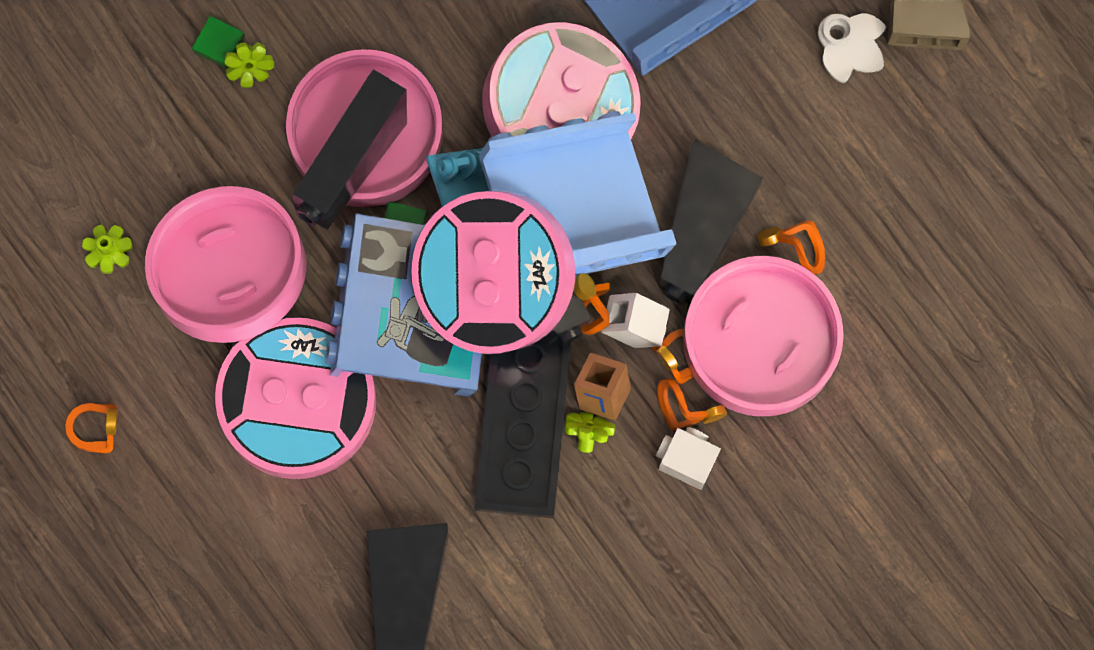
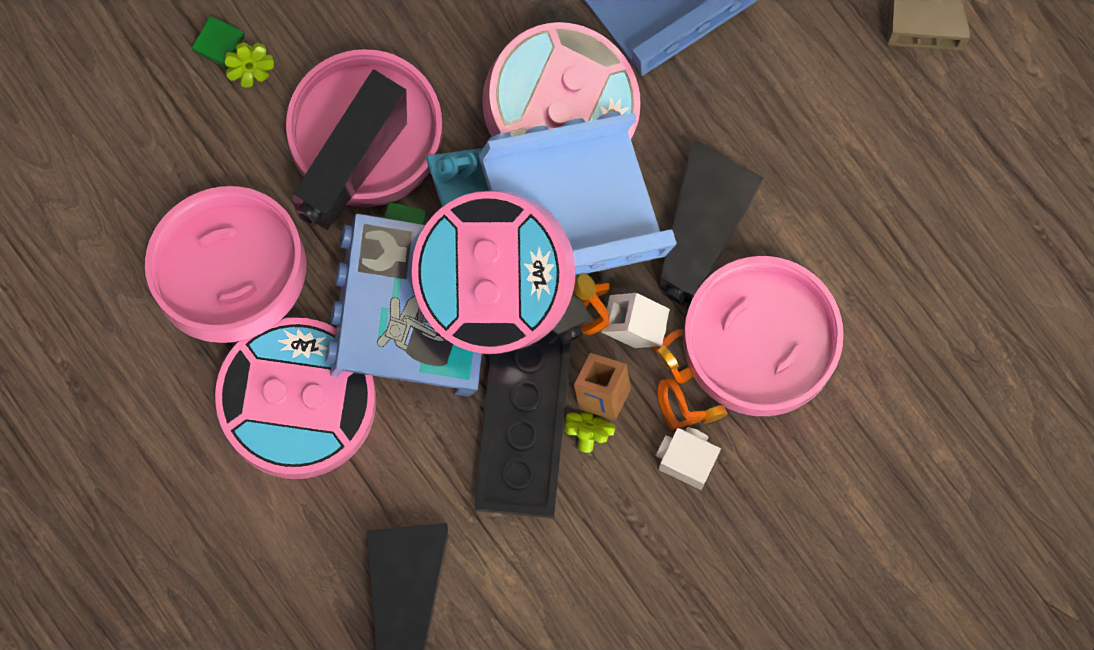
orange piece [65,403,118,453] -> none
lime plant [82,225,133,274] -> none
orange piece [757,220,826,275] -> none
white plate [818,13,886,83] -> none

